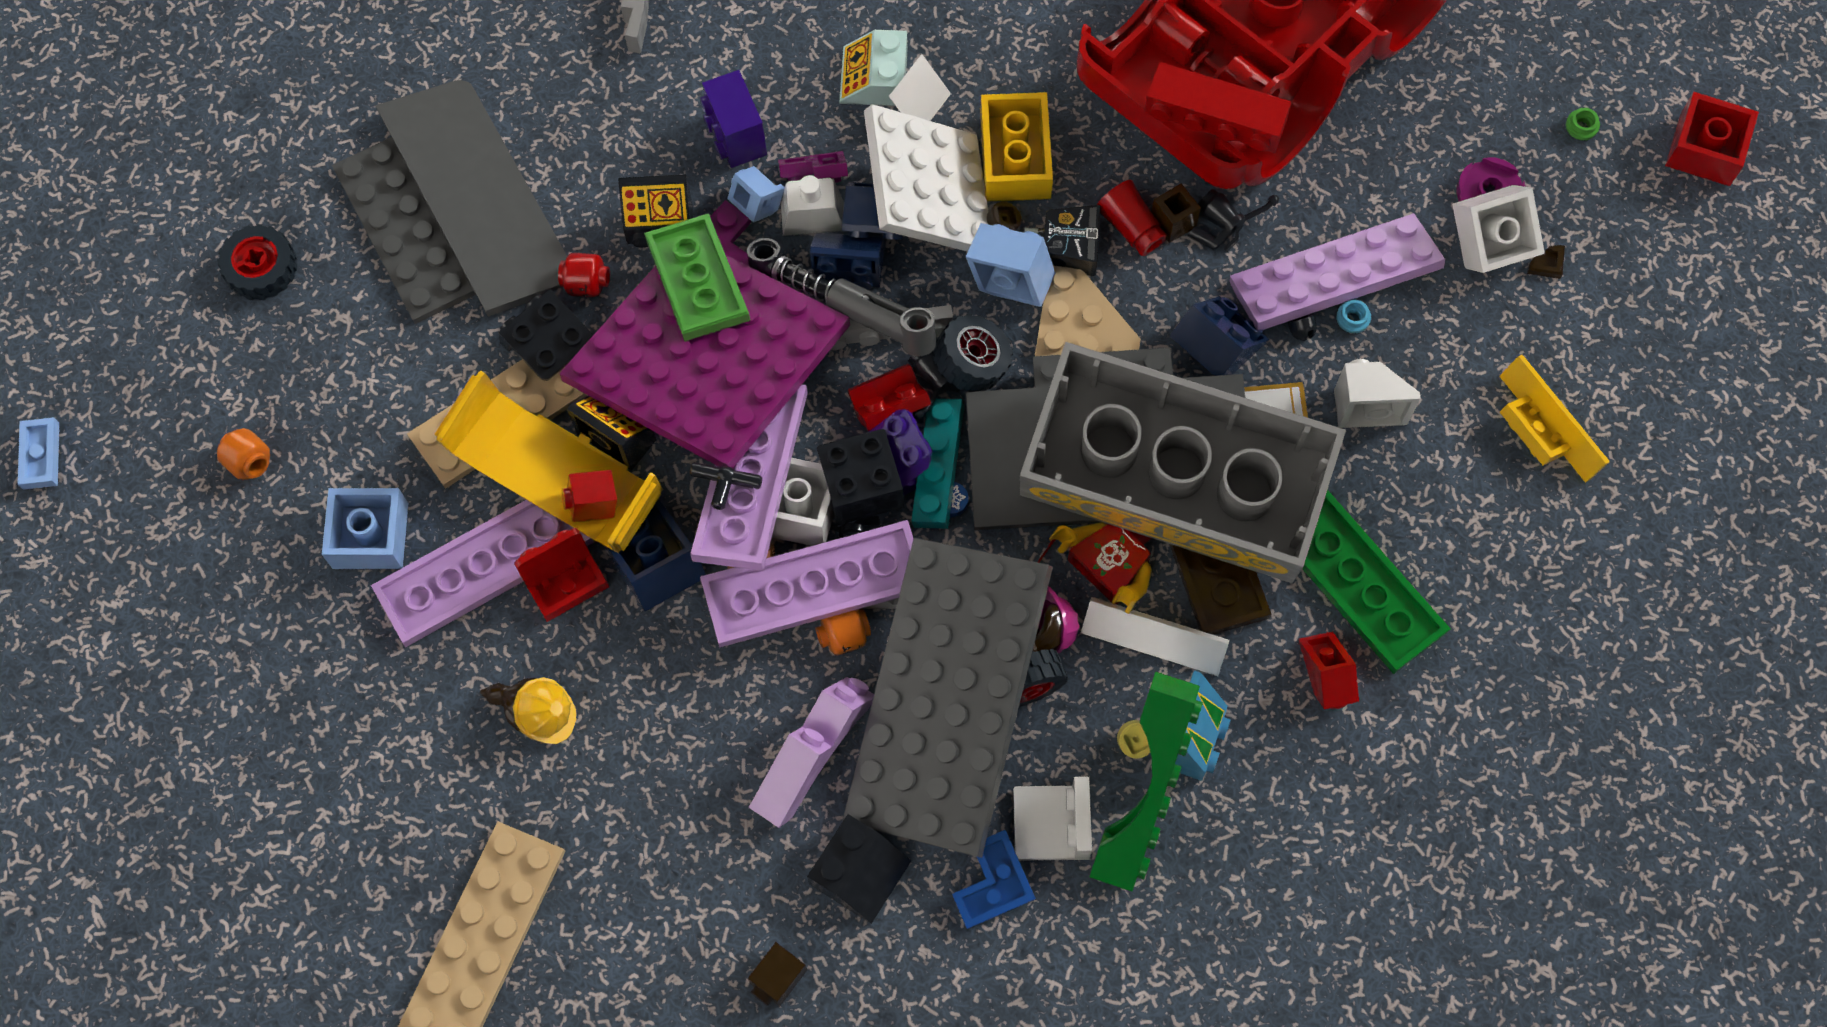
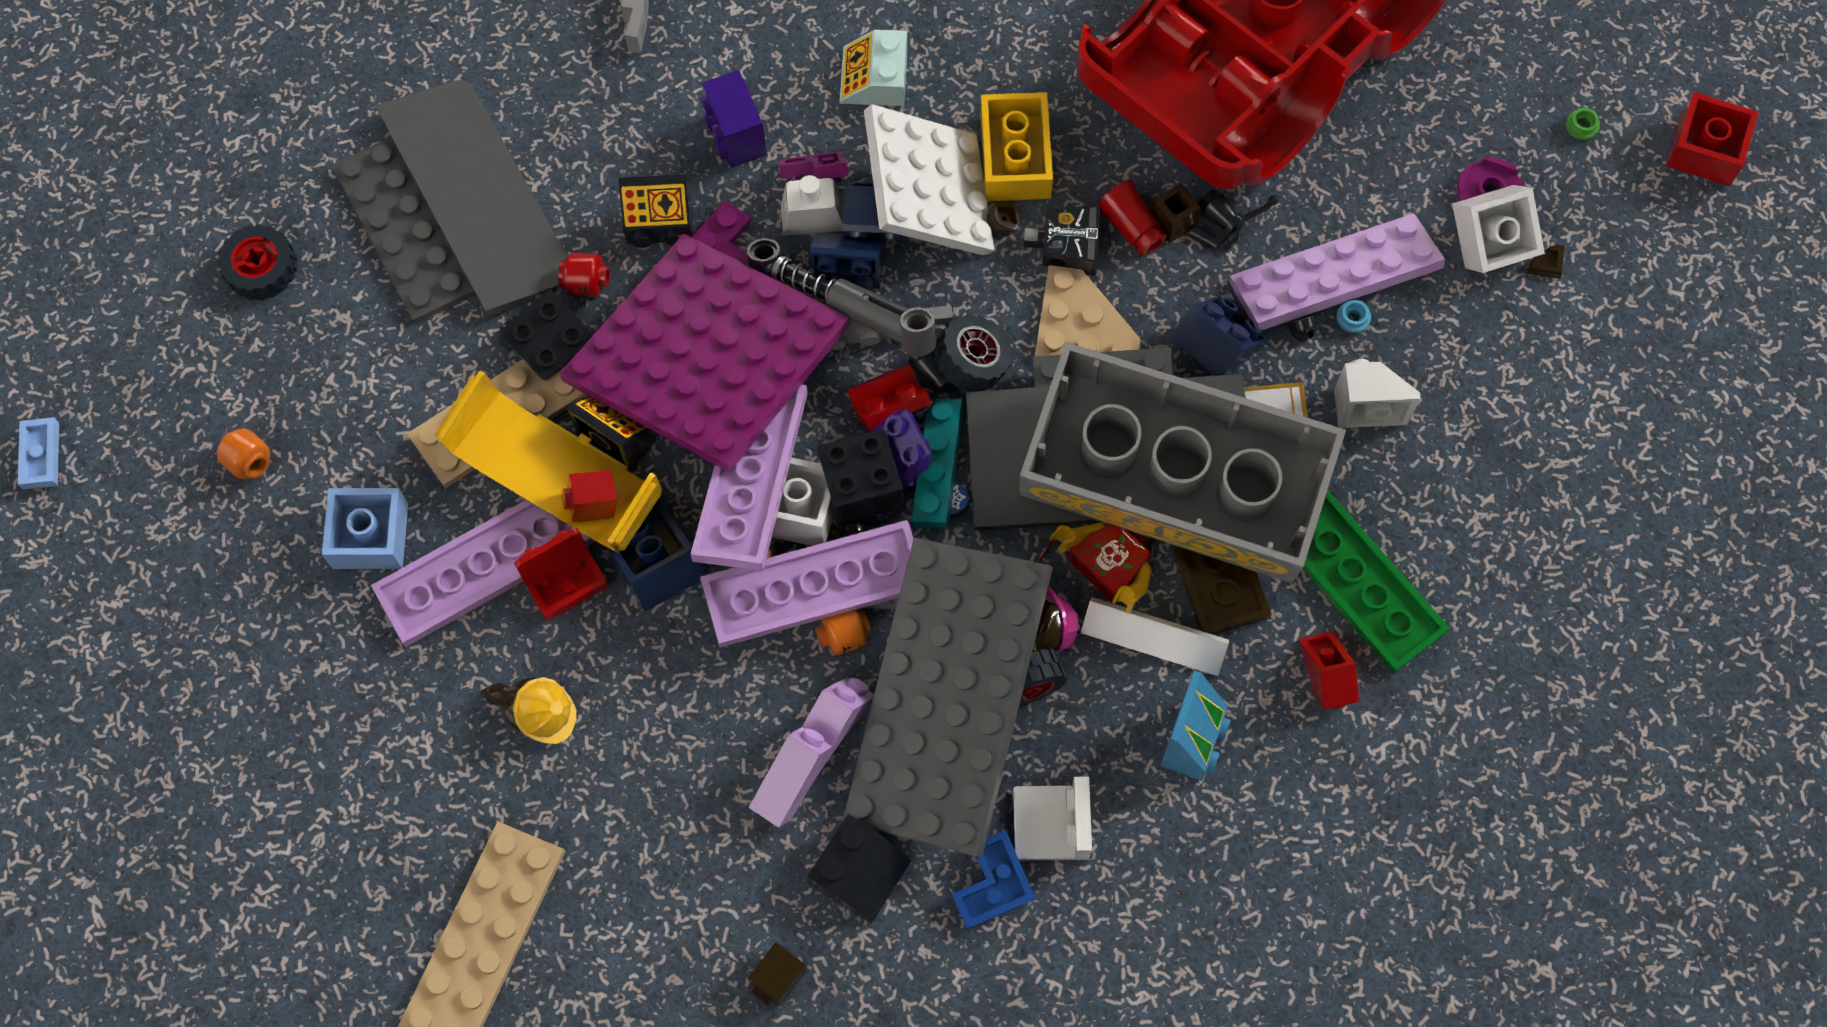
bright green tile [644,213,750,341] -> none
black piece [690,462,763,510] -> none
light blue brick [727,166,785,223] -> none
white sticker [889,54,951,121] -> none
light blue brick [966,223,1055,307] -> none
green arch [1090,671,1203,892] -> none
light yellow tile [1117,720,1150,759] -> none
red brick [1145,62,1292,153] -> none
yellow bracket [1499,355,1610,483] -> none

